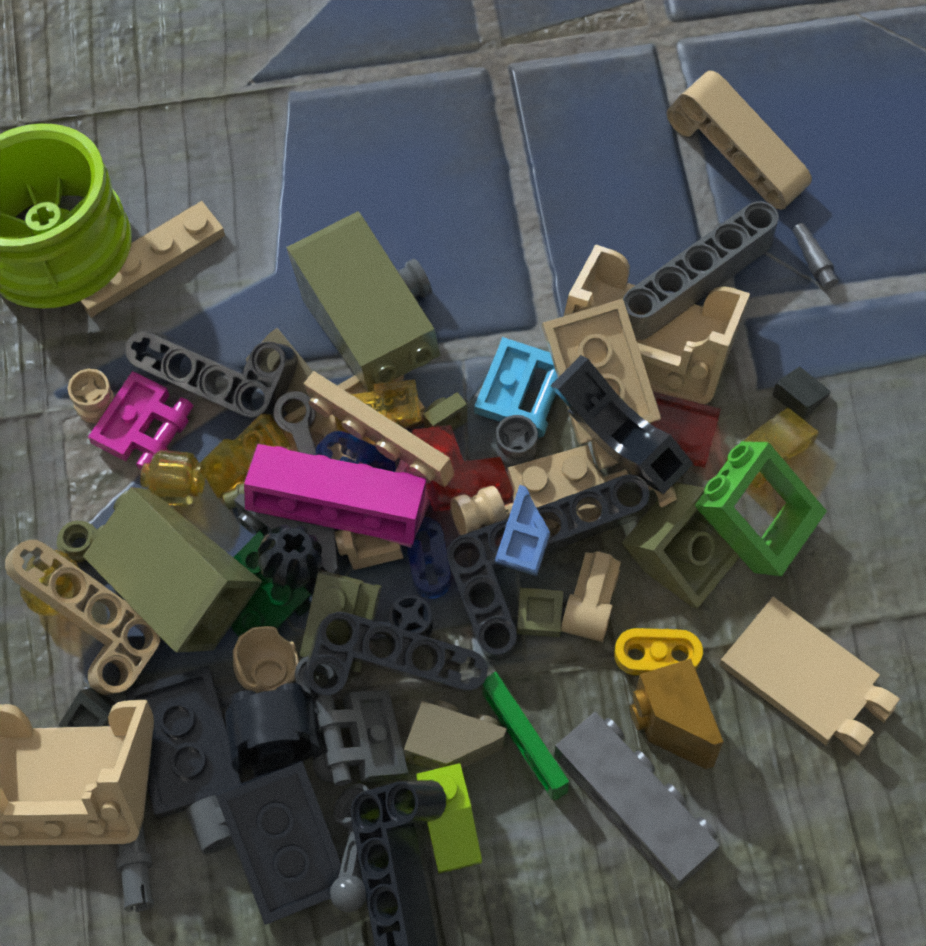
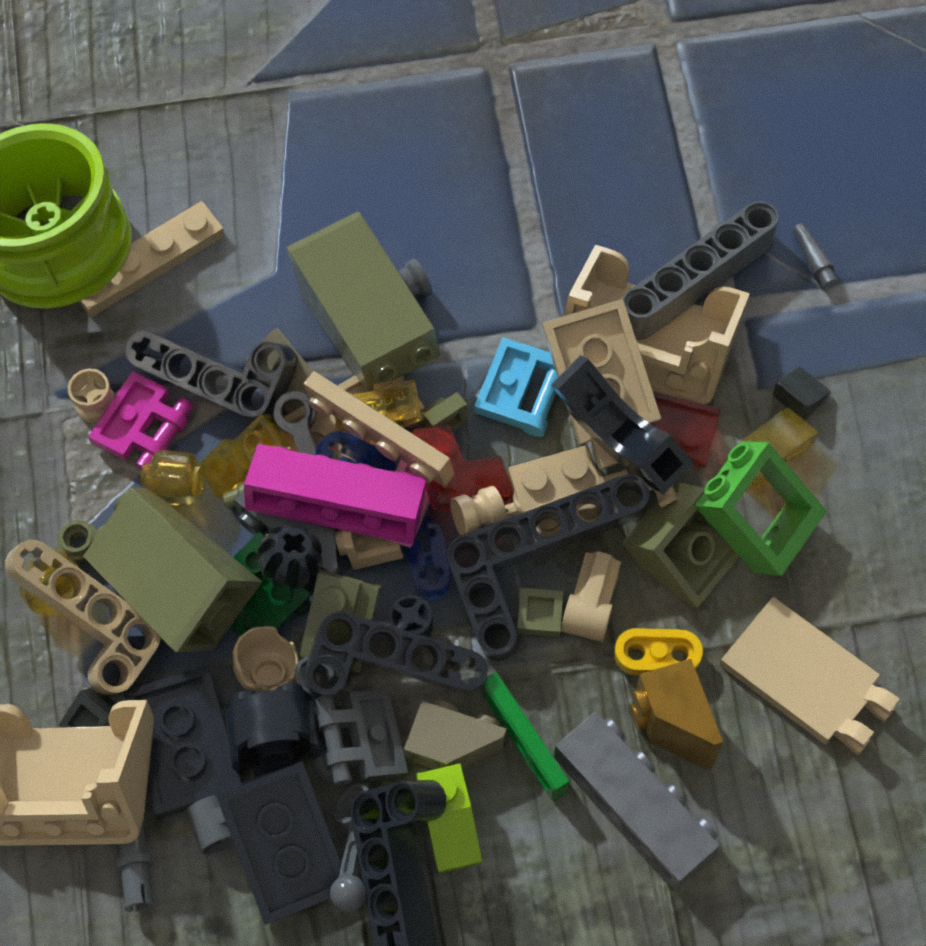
medium blue tile [495,485,550,576] -> none
dark grey wheel [496,415,538,468] -> none
tan beam [666,70,812,210] -> none

